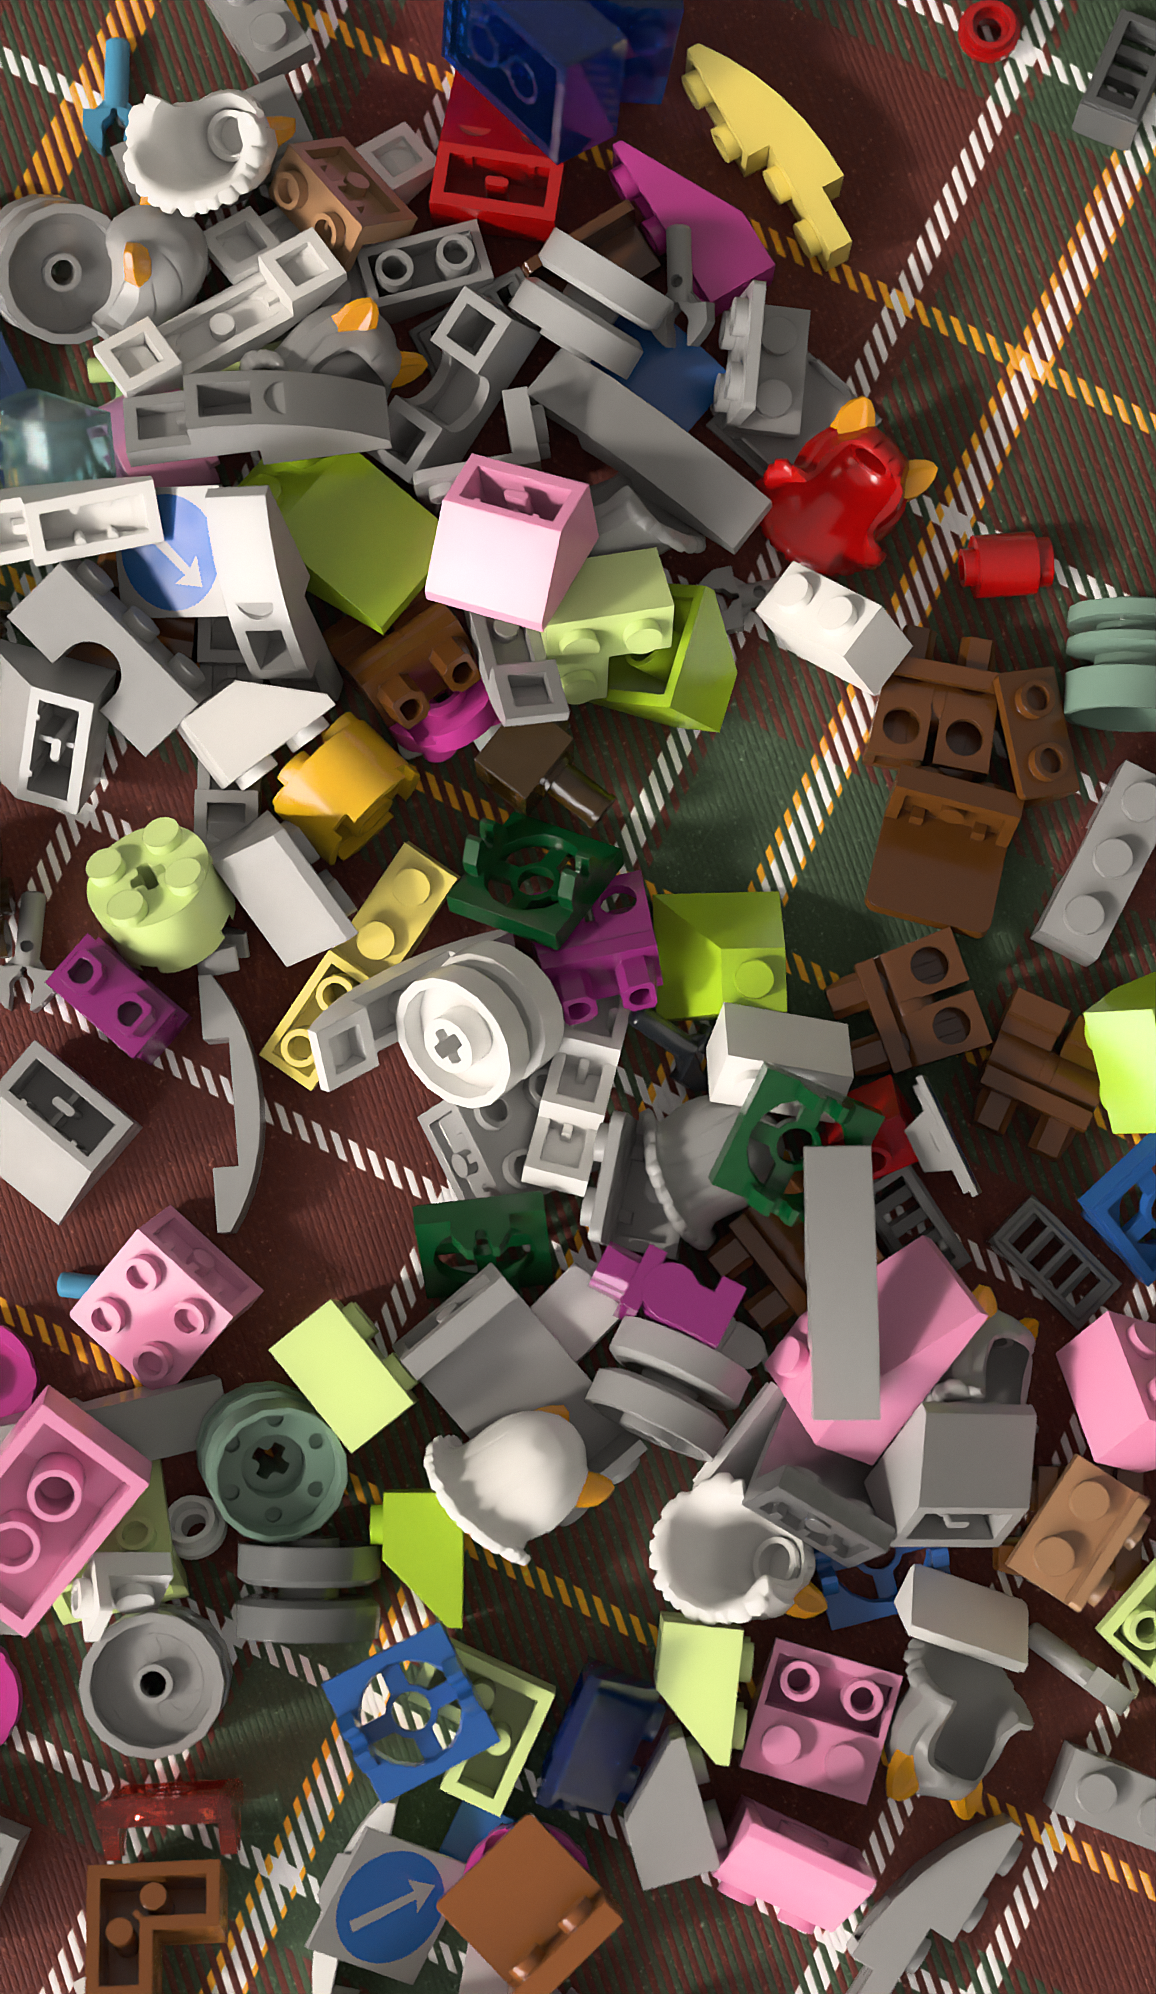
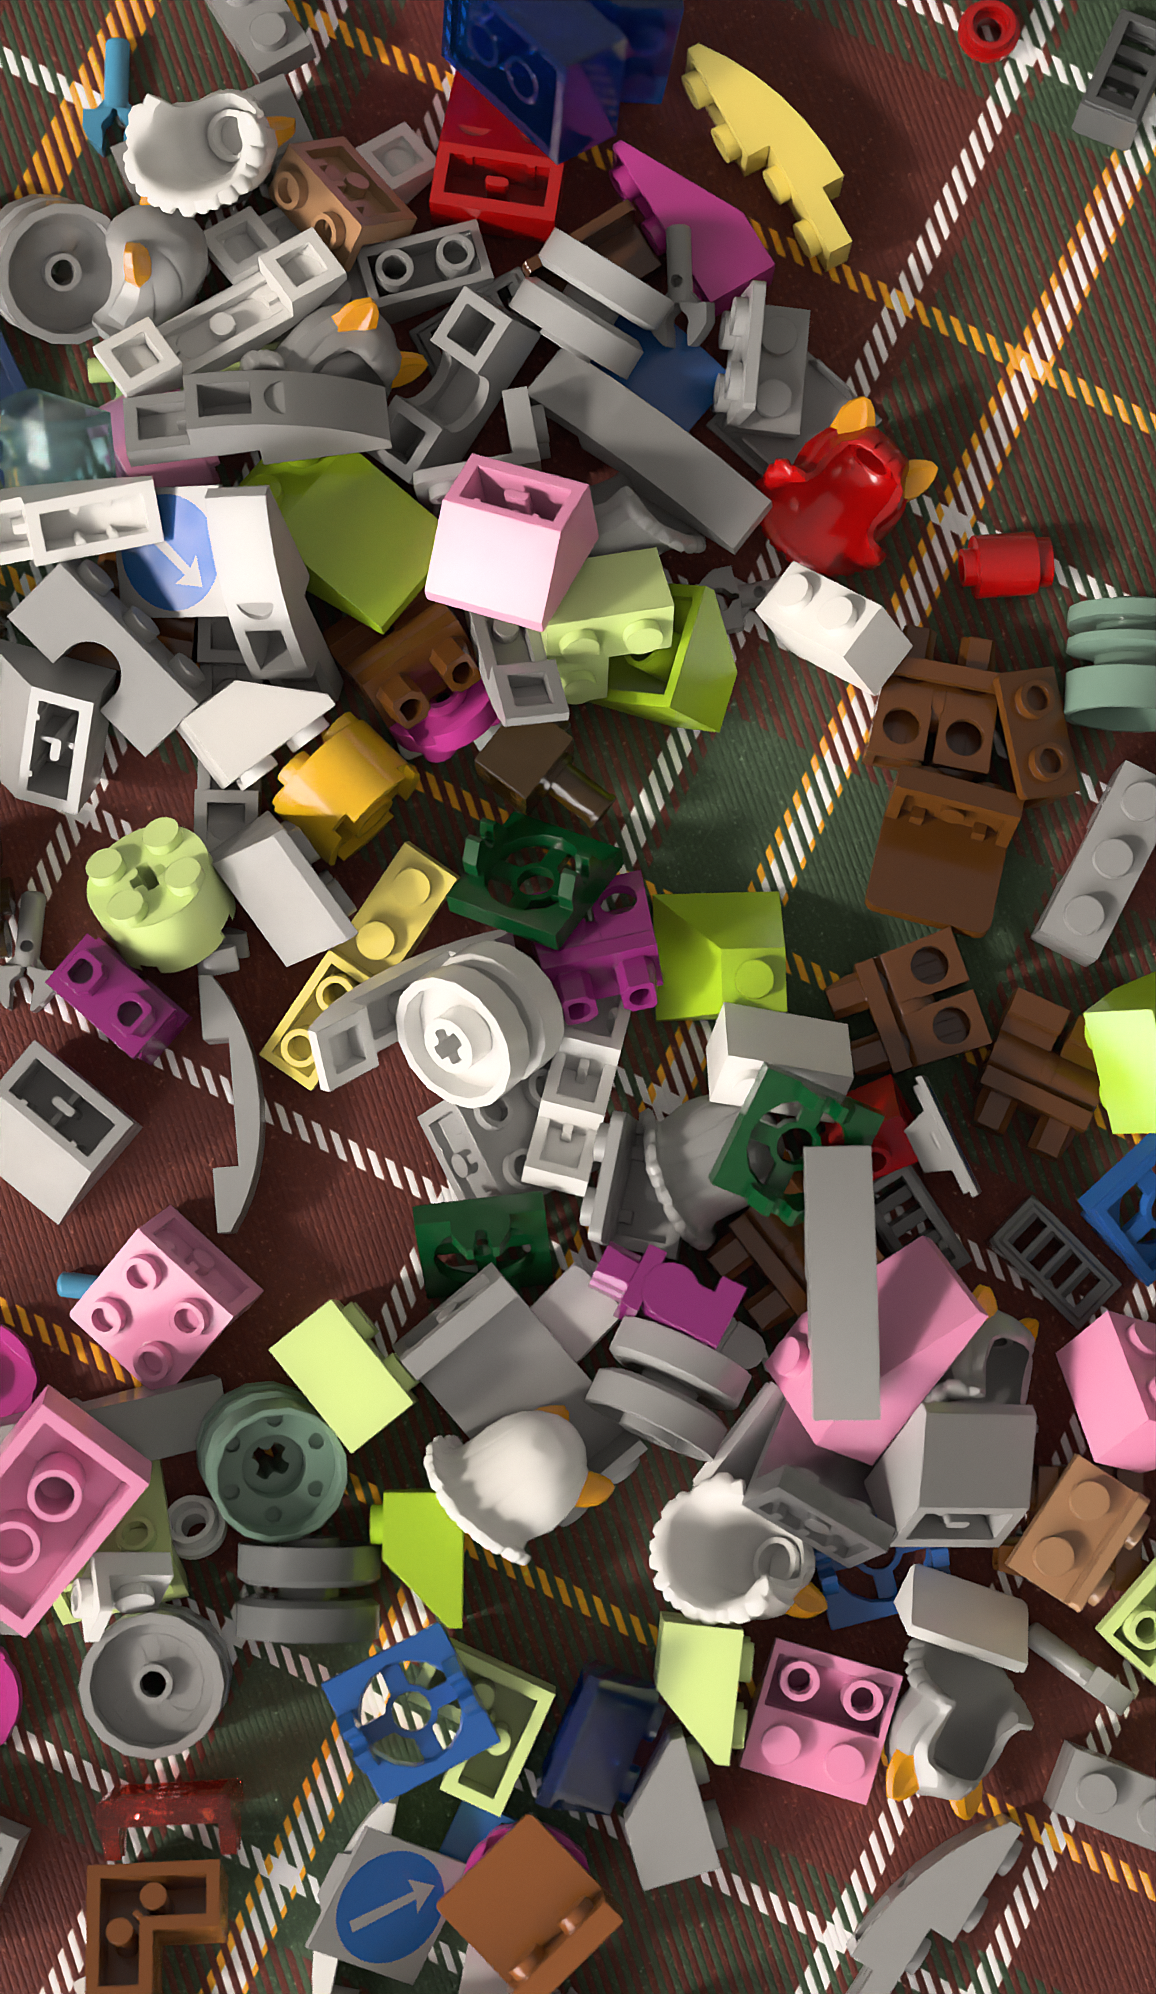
black bar [628,1008,714,1091] -> none
bright pink slope [711,1795,877,1934] -> none

